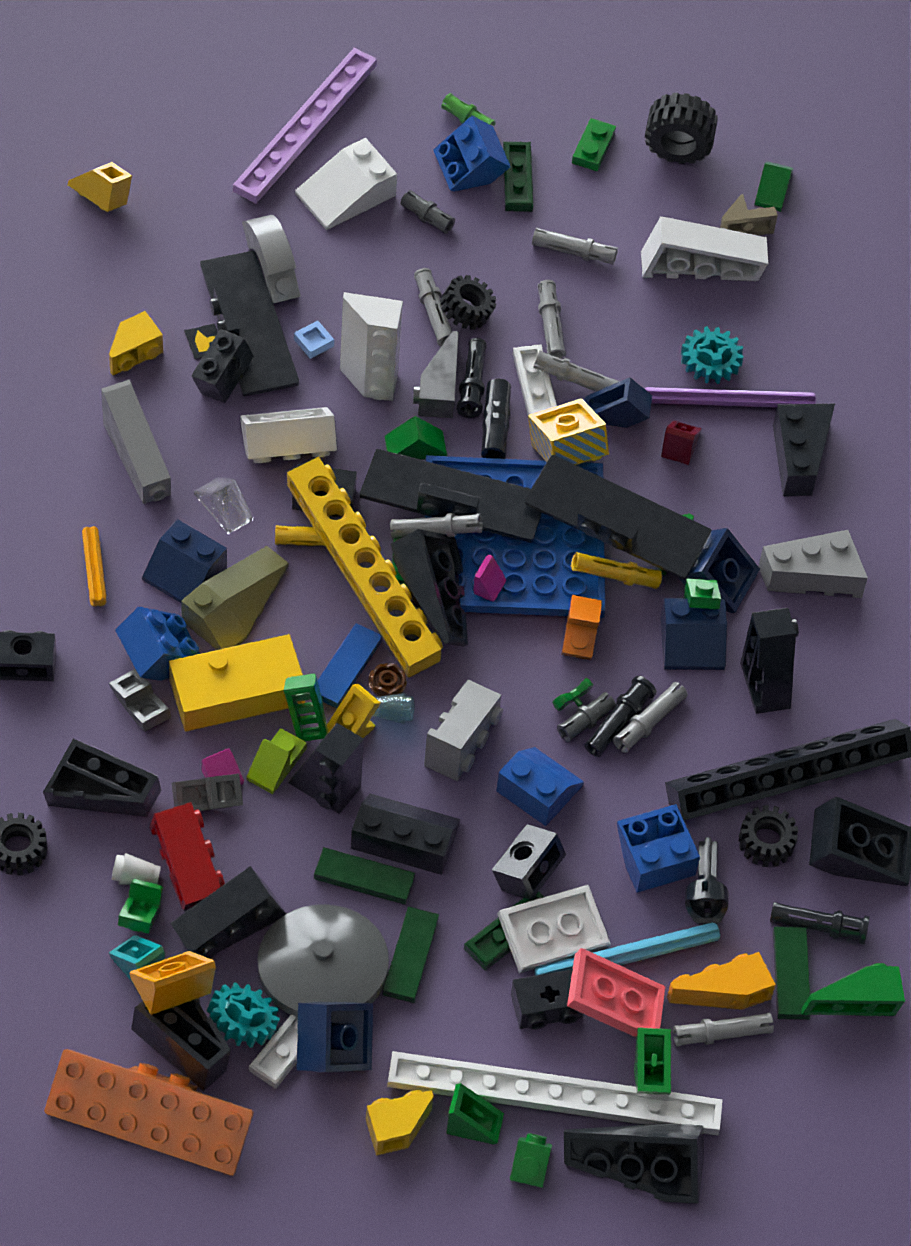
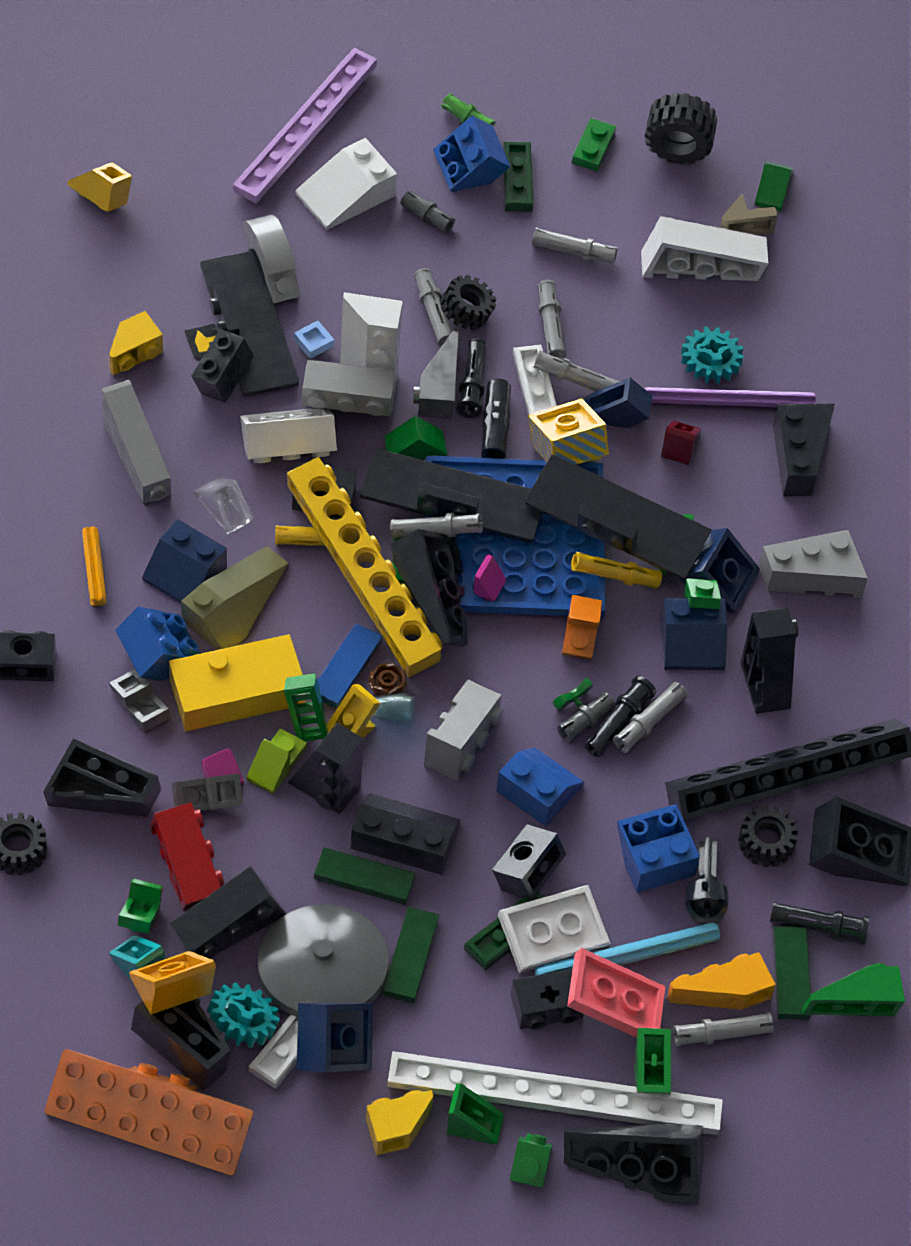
white cone [111,853,160,885] -> none
none -> light grey slope [302,360,395,416]

